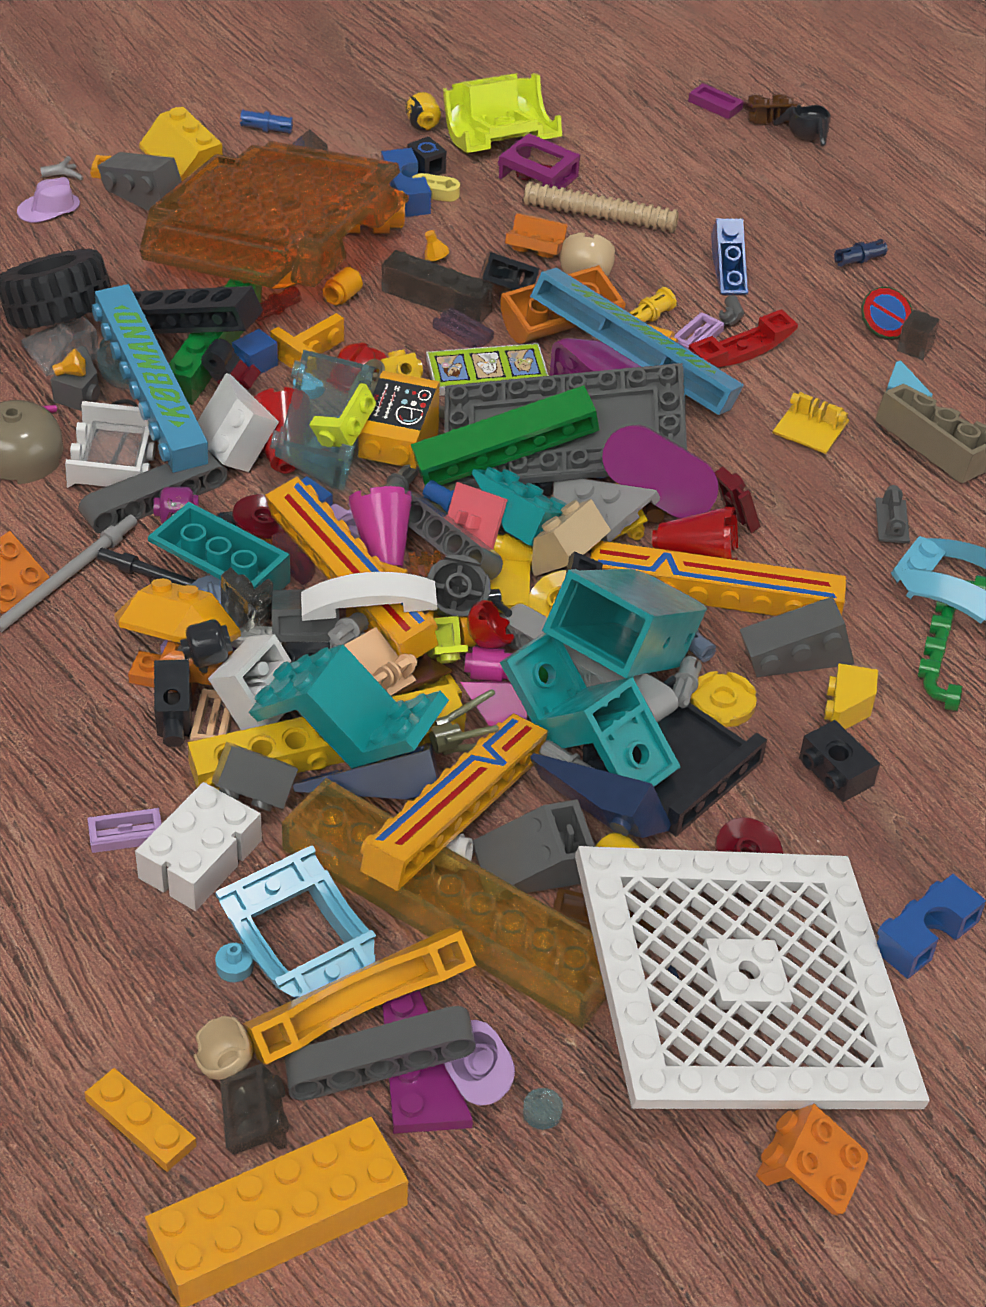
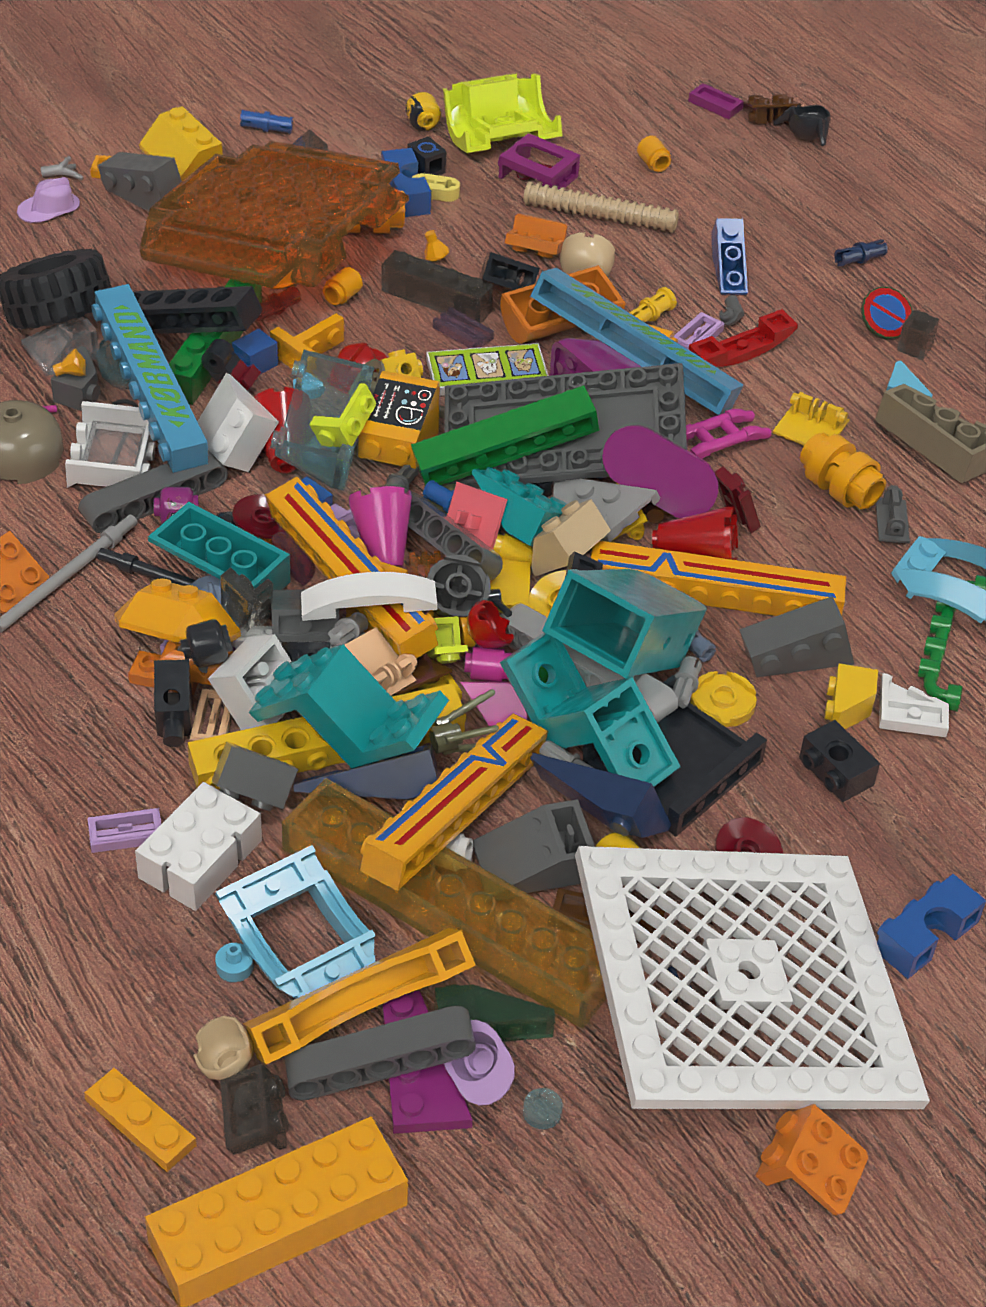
none -> clear green slope [434,984,556,1042]
none -> light orange brick [637,135,671,172]
none -> dark pink piece [686,409,771,459]
none -> light orange piece [800,433,886,509]
none -> white wing [879,673,949,737]

